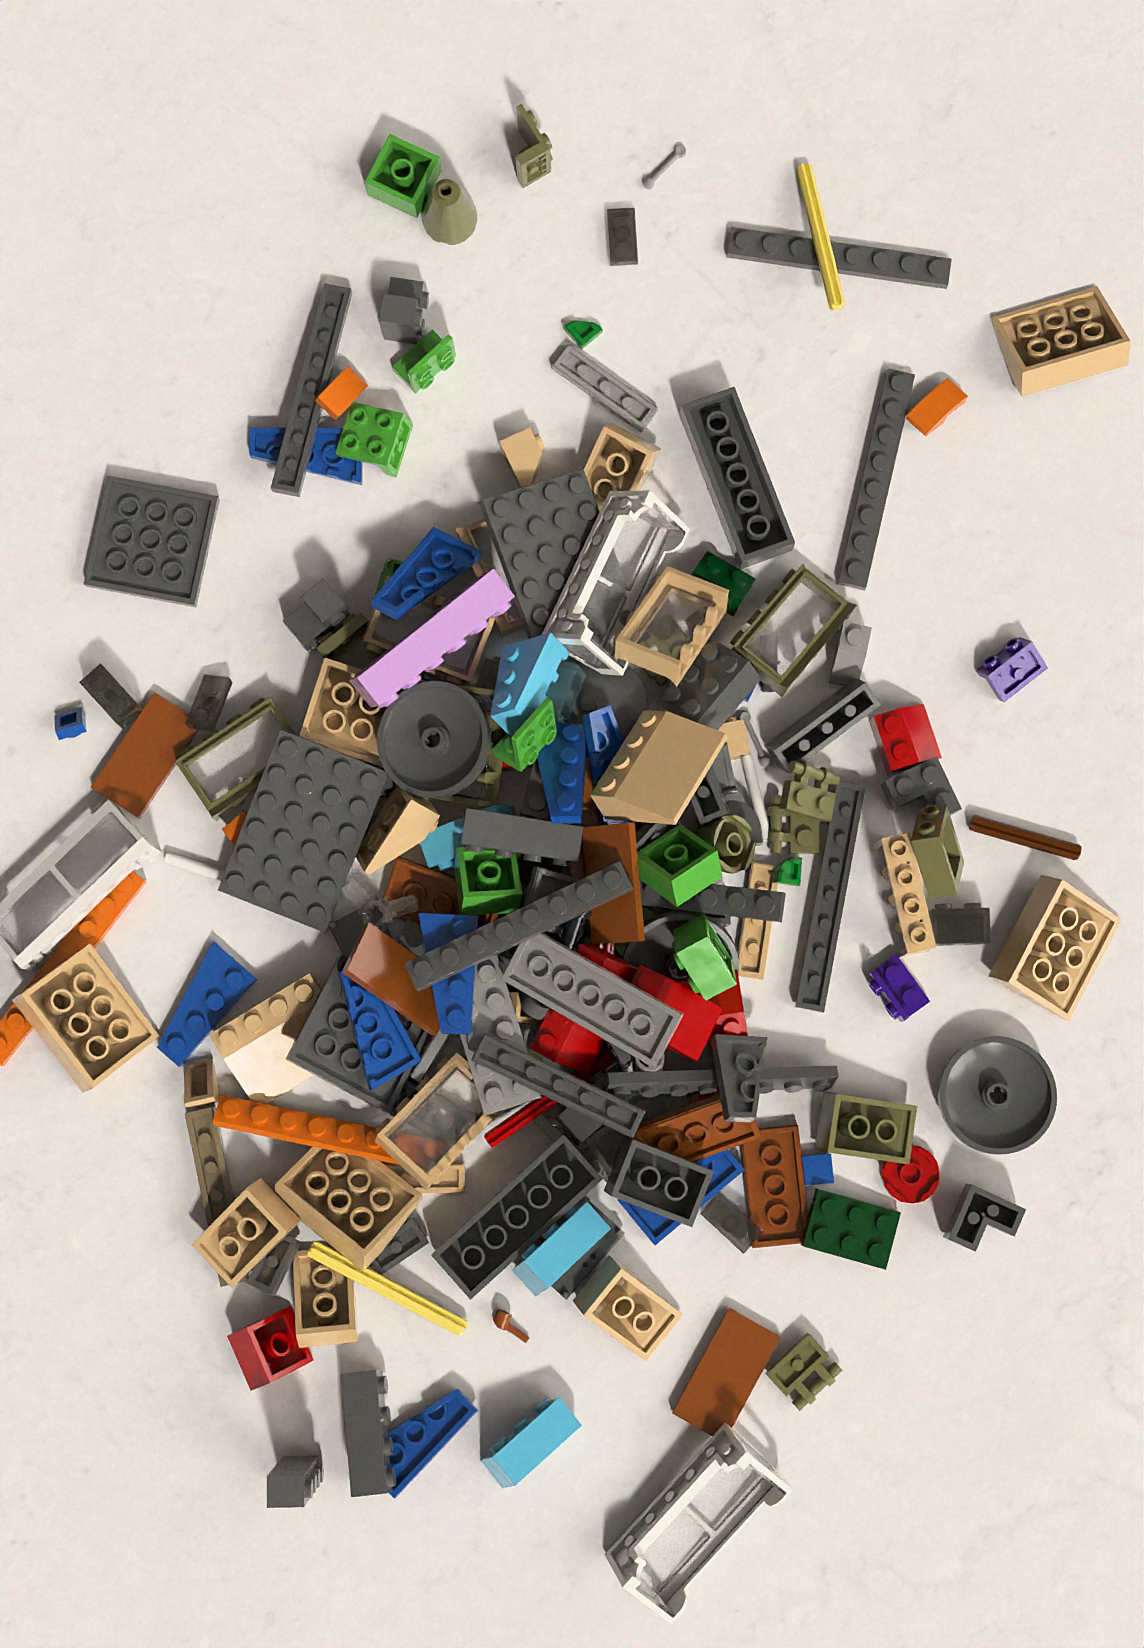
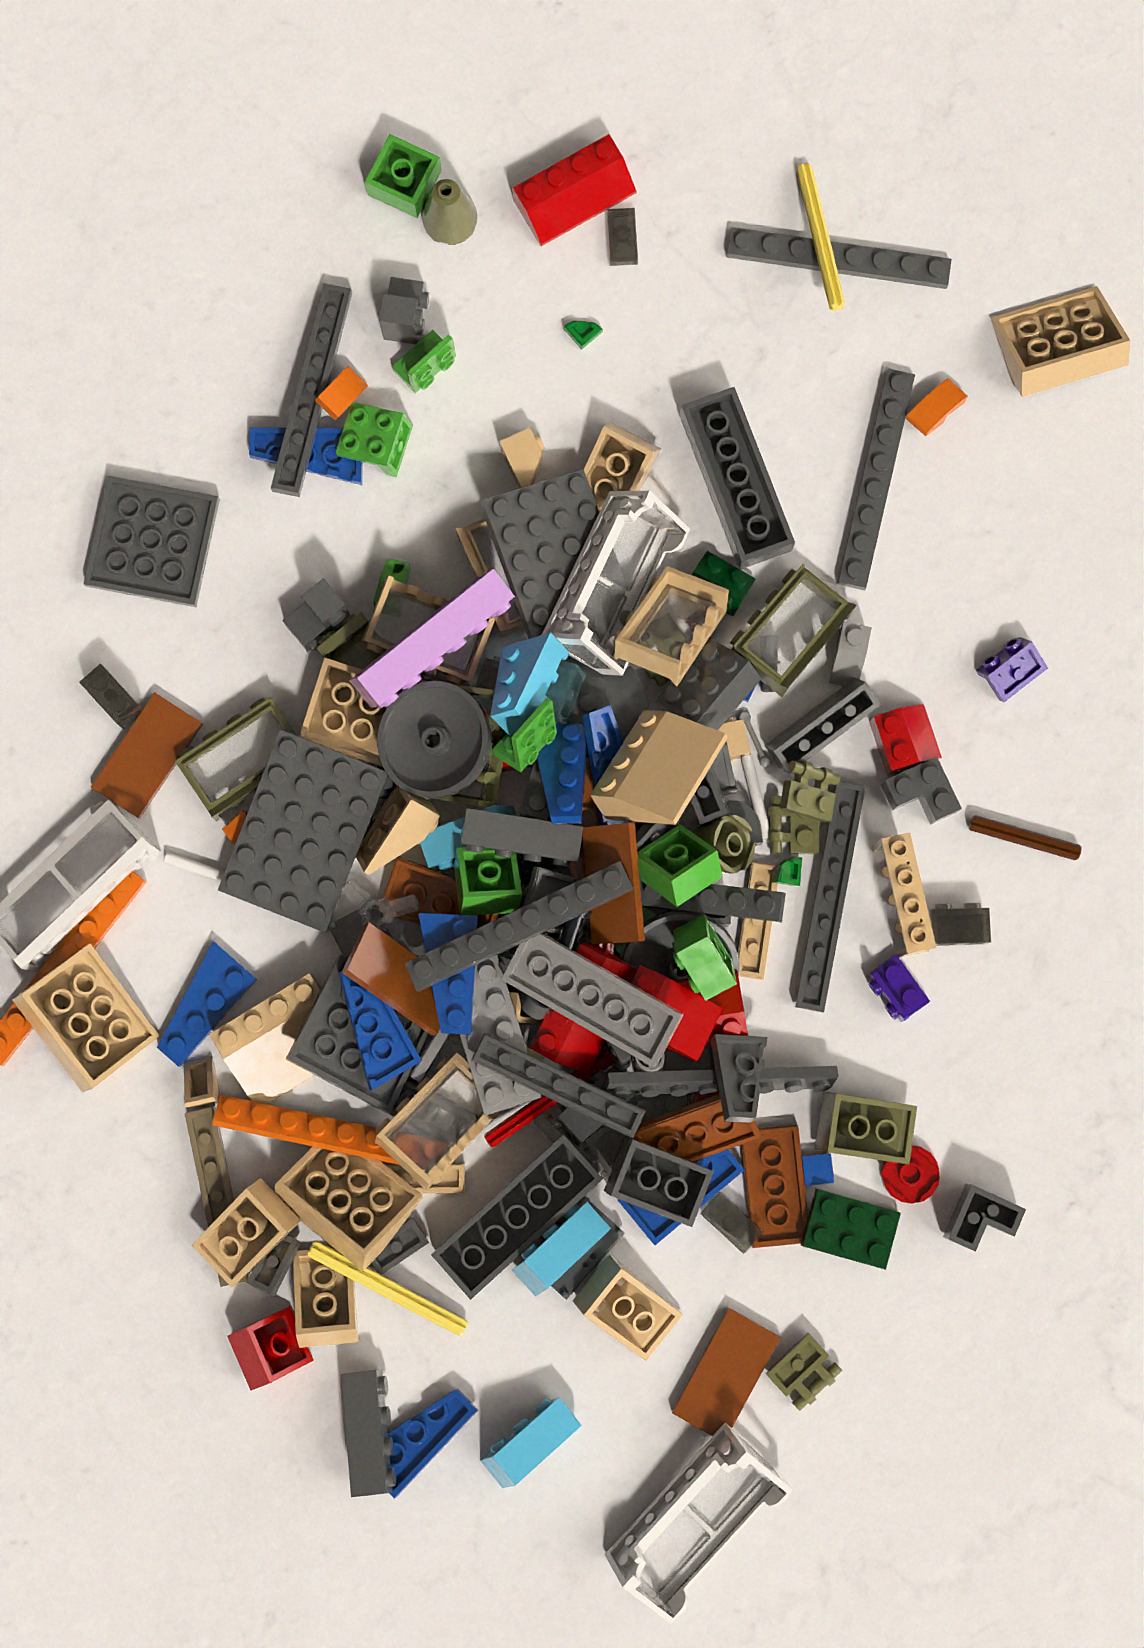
blue plate [54,707,87,740] -> none
clear smoke plate [185,674,233,732] -> none
dark grey brick [267,1456,324,1508] -> none
blue wing [371,527,482,620] -> none
dark orange hand [493,1309,530,1343] -> none
olive bracket [516,104,553,188] -> none
light grey tile [551,344,658,433] -> none
light grey hinge [644,145,686,189] -> none
olive window [911,805,964,898] -> none
dark grey dish [938,1036,1057,1155] -> none
tan slope [988,875,1121,1021] -> none
none -> red slope [512,134,637,247]

